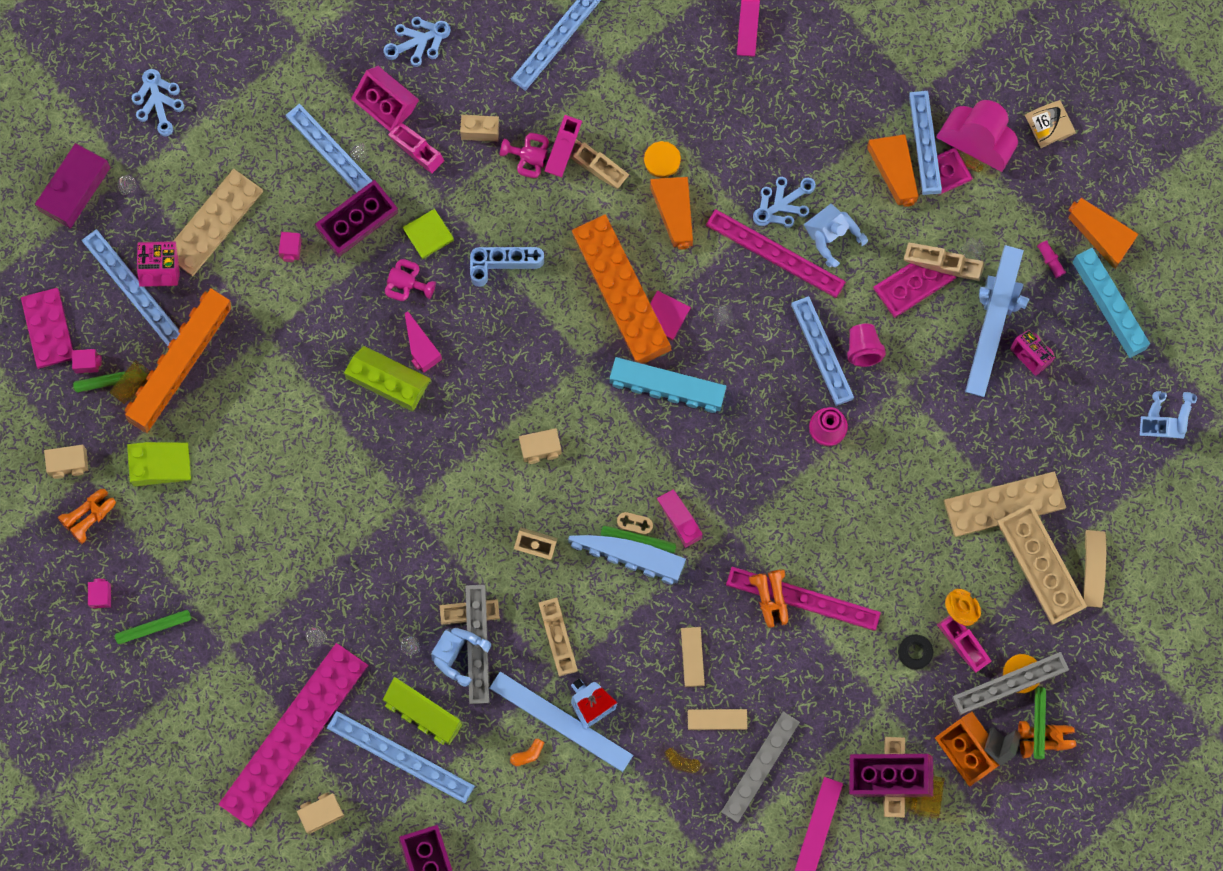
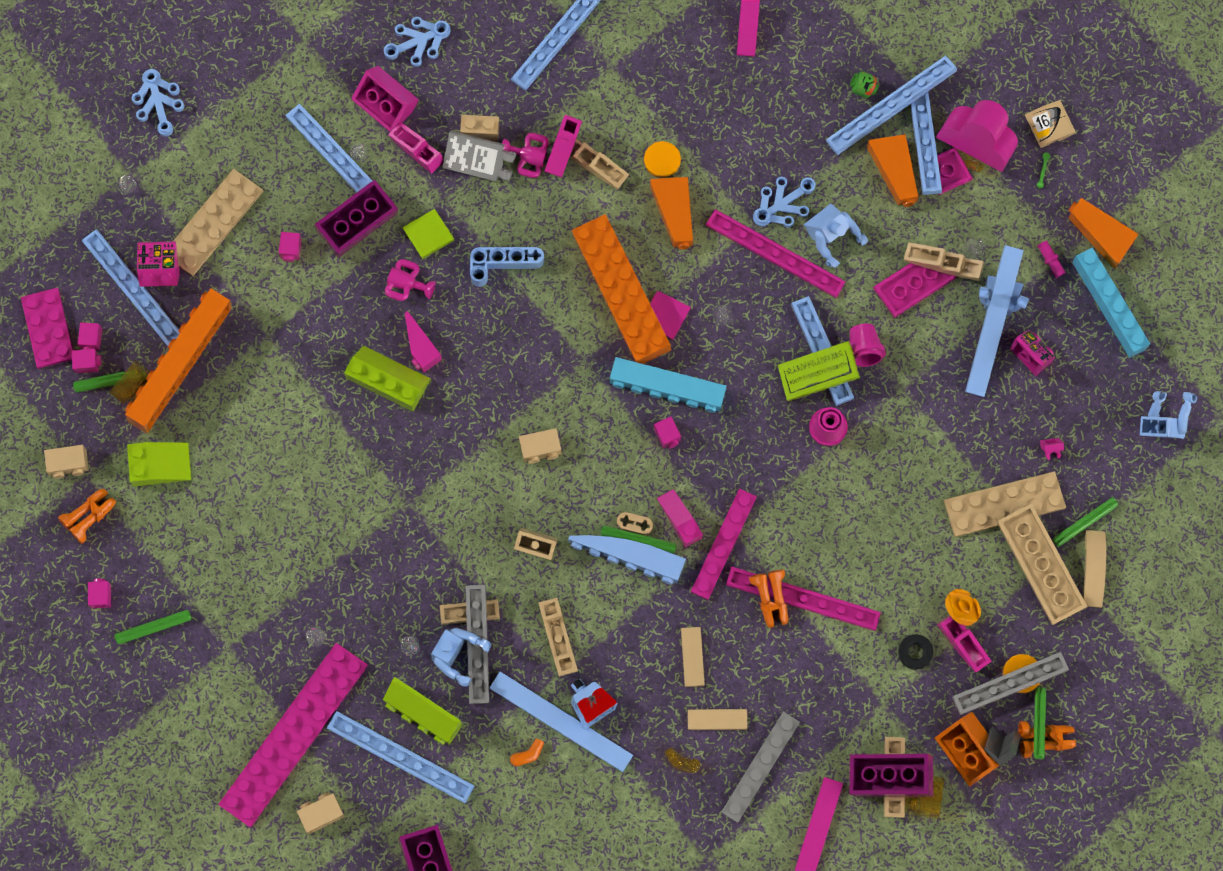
magenta brick [35,143,111,229] -> none
none -> dark pink brick [78,322,102,350]
none -> light grey tile [442,131,516,181]
none -> dark pink brick [653,416,681,449]
none -> dark pink plate [691,489,757,600]
none -> lime tile [778,341,860,401]
none -> light blue tile [826,55,957,155]
none -> bright green head [850,71,879,98]
none -> bright green hinge [1037,153,1050,189]
none -> dark pink tile [1040,438,1064,460]
none -> bright green axle [1053,497,1119,547]

